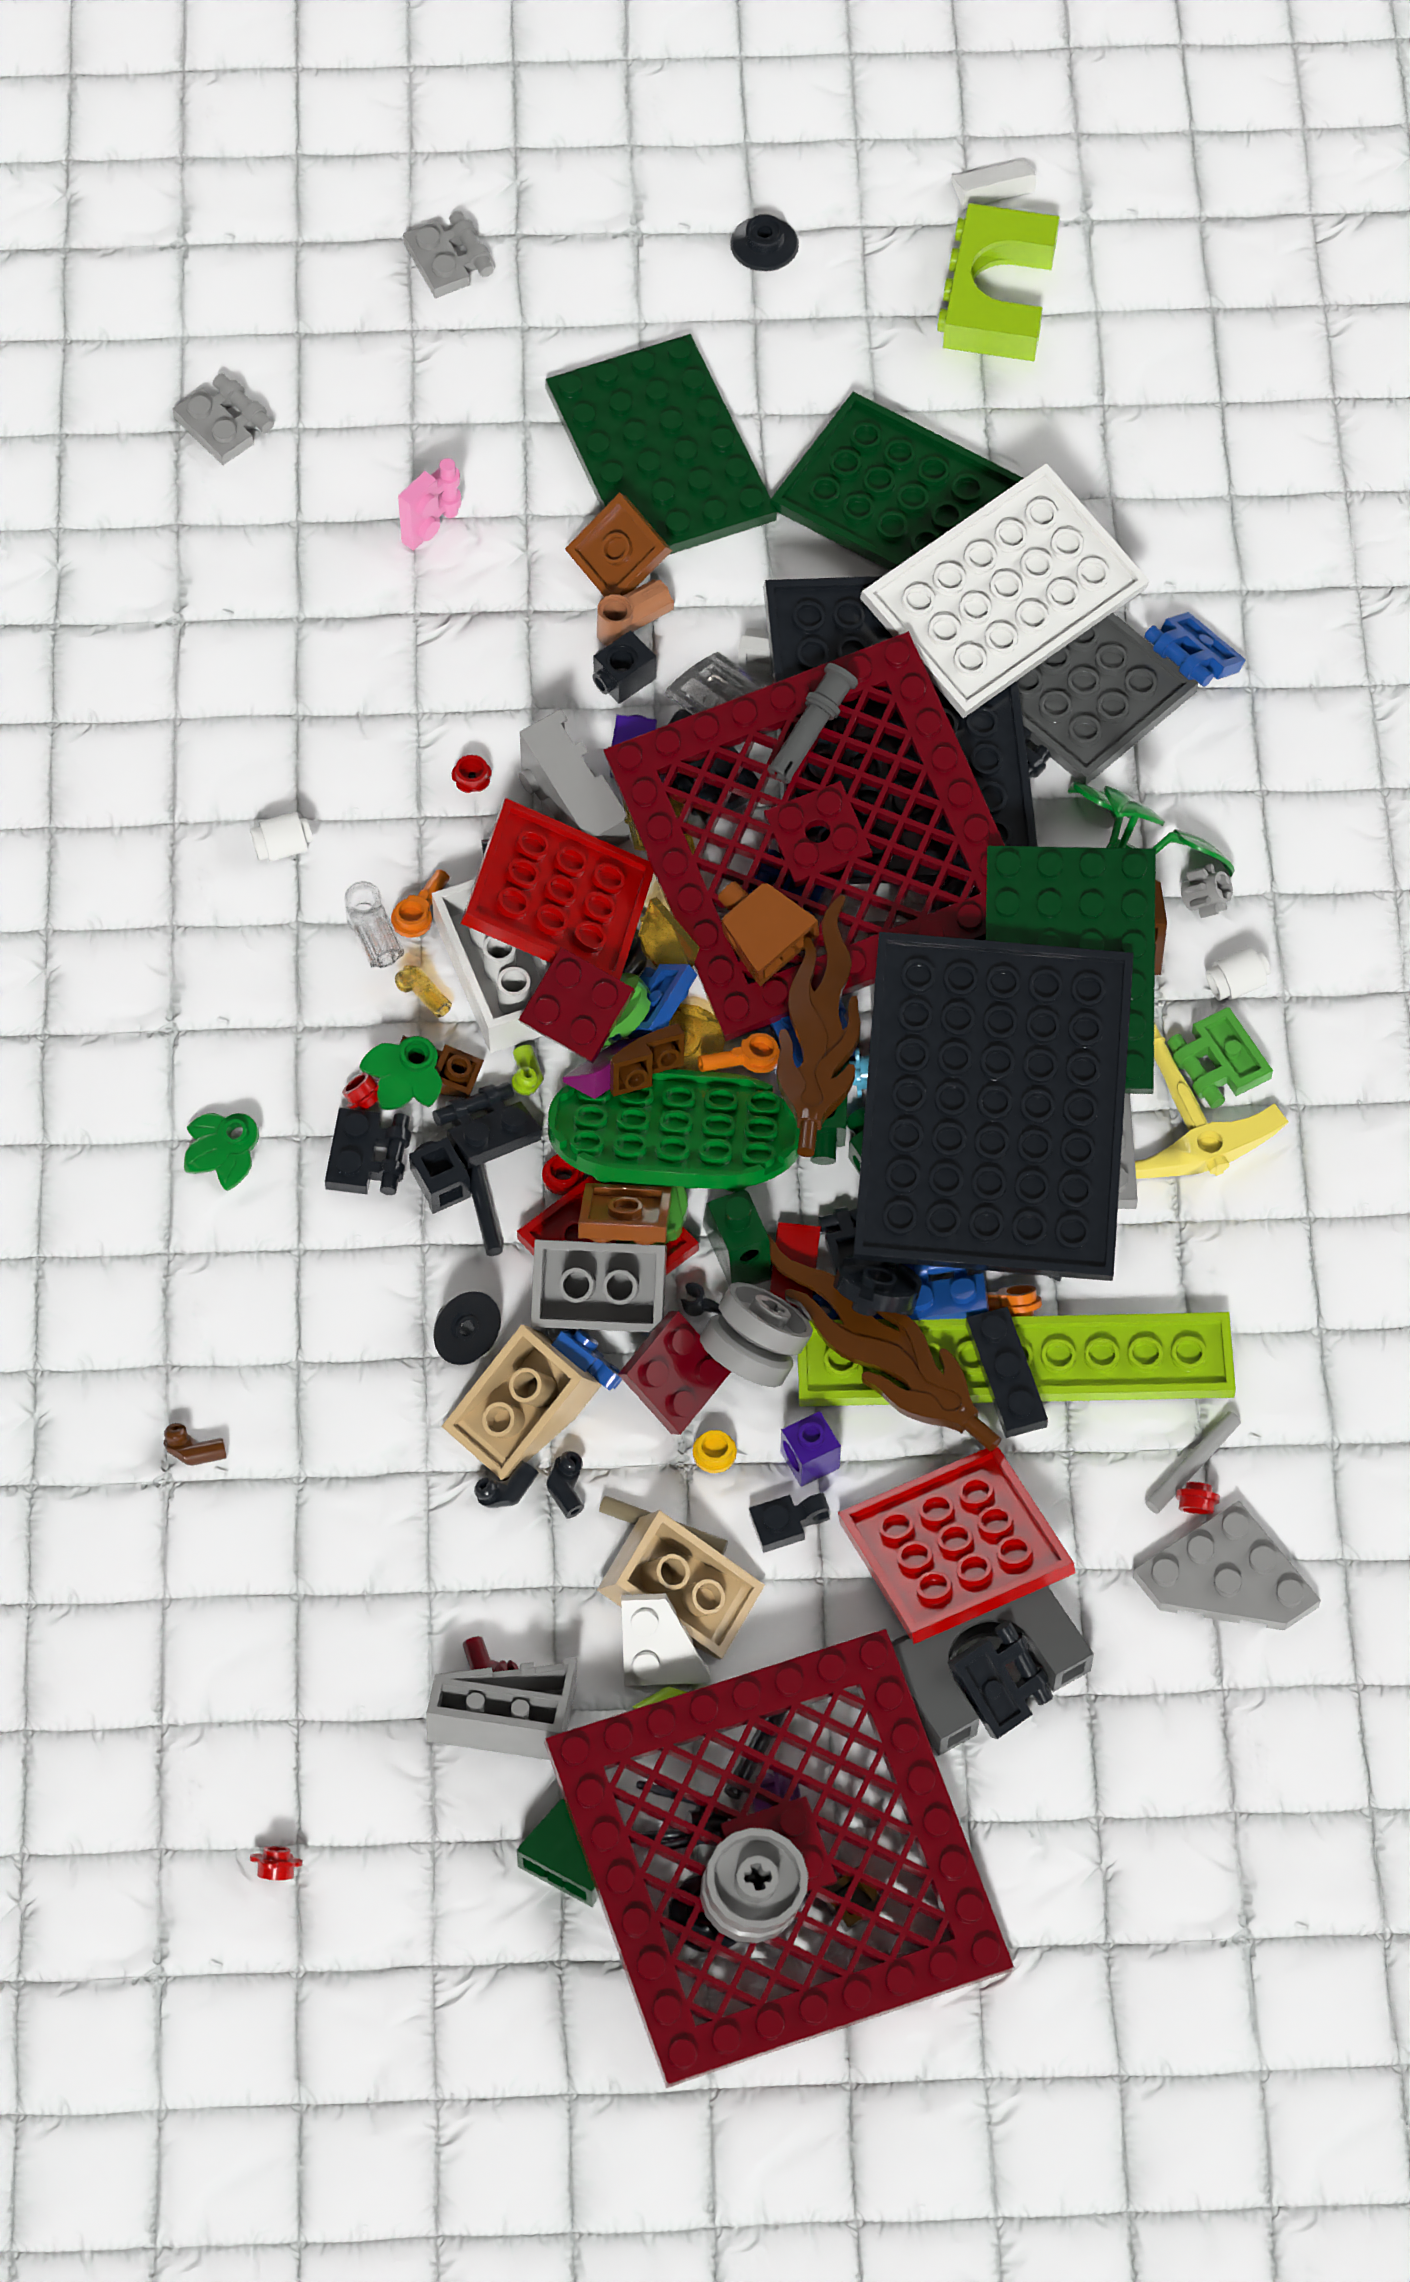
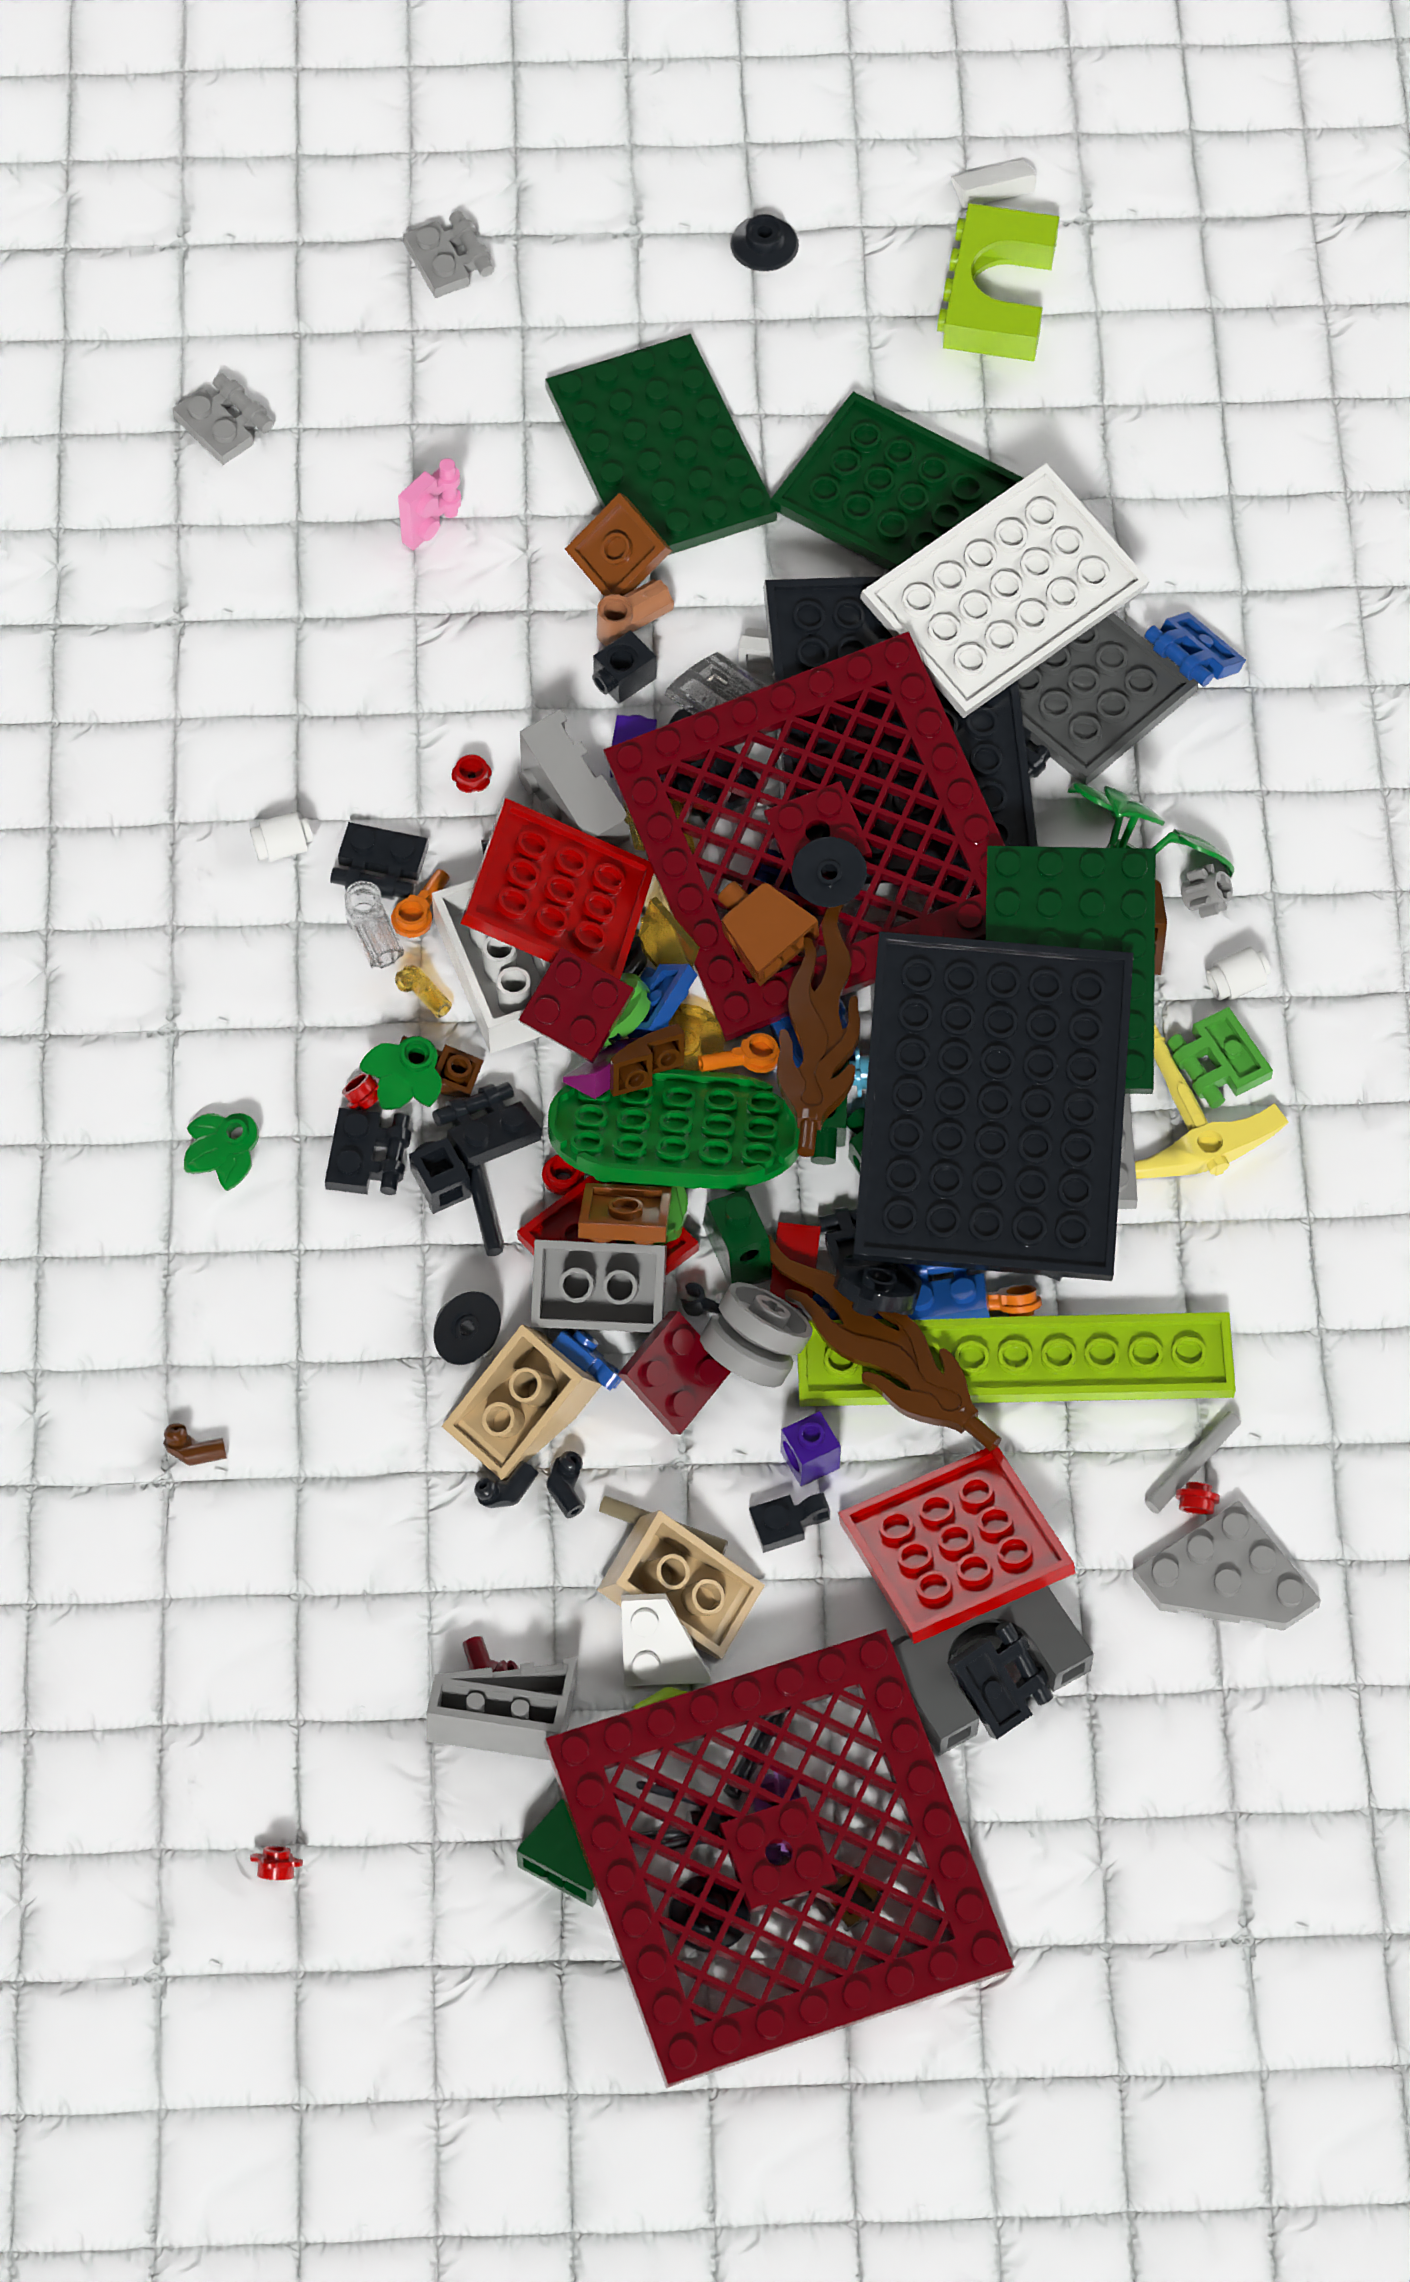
lime arm [511,1045,544,1096] -> none
yellow plate [693,1430,737,1473] -> none
light grey wheel [700,1828,808,1943] -> none
dark grey pin [767,663,858,783] -> none
black plate [965,1307,1048,1438] -> none
none -> black plate [330,822,429,900]
none -> black piece [792,837,867,907]

